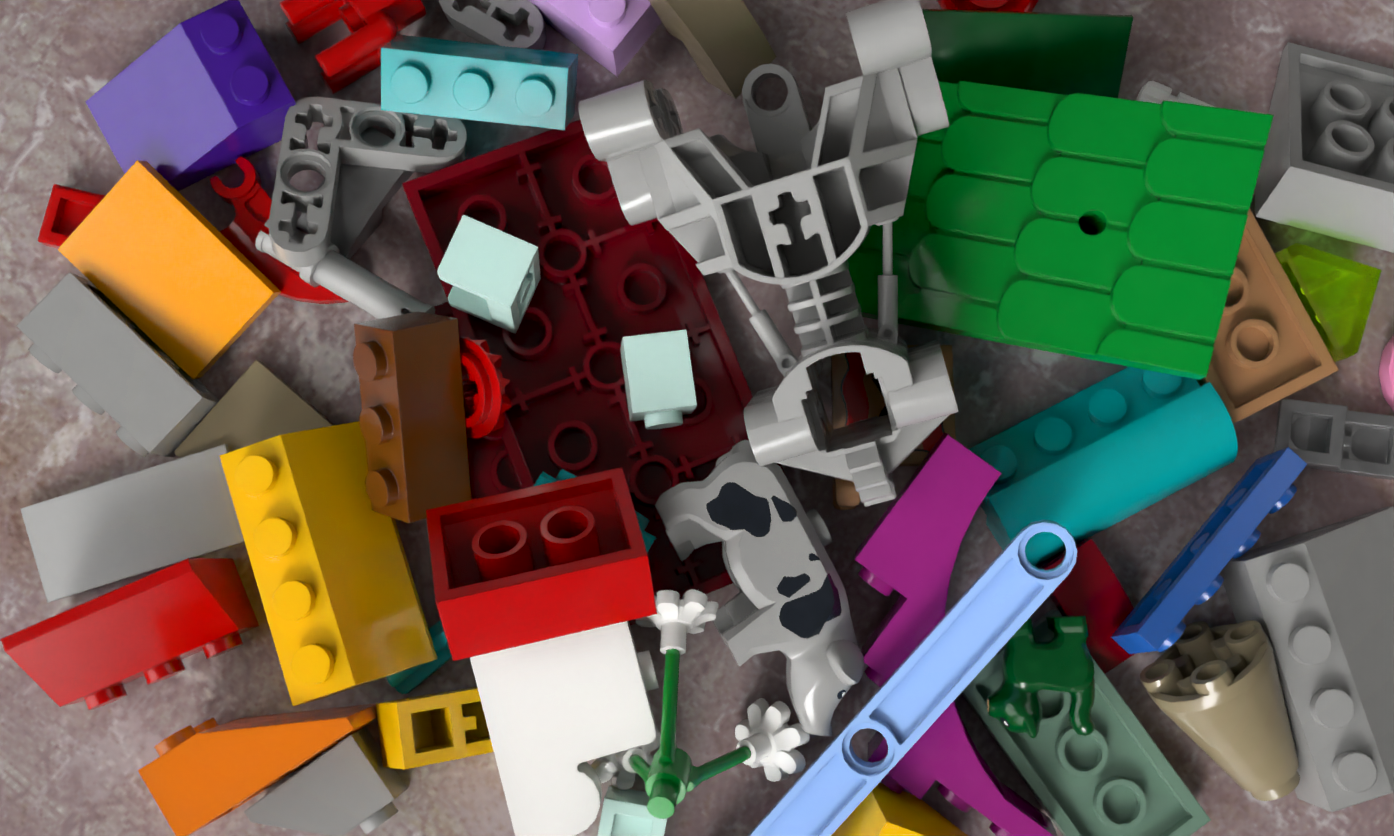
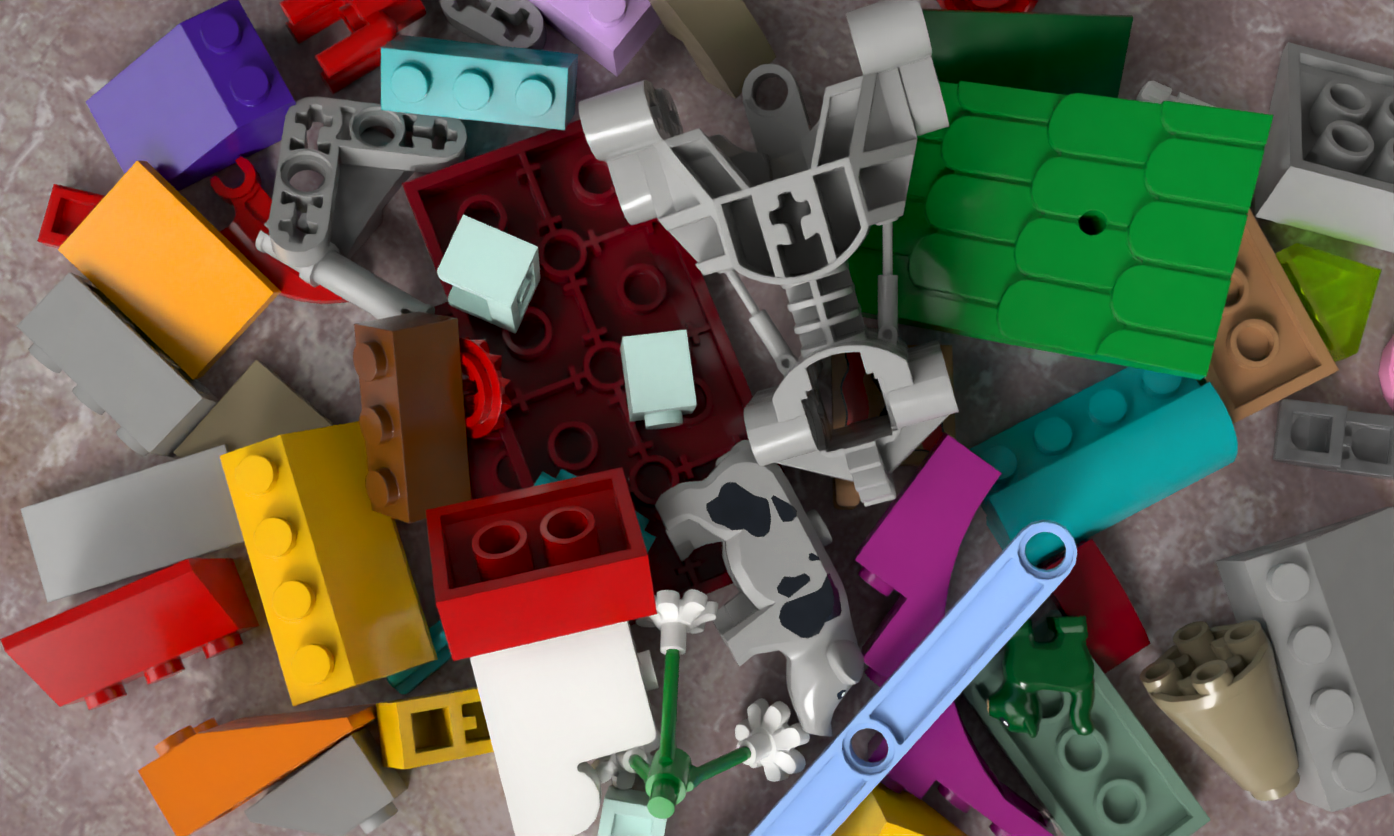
blue plate [1111,447,1307,654] -> none

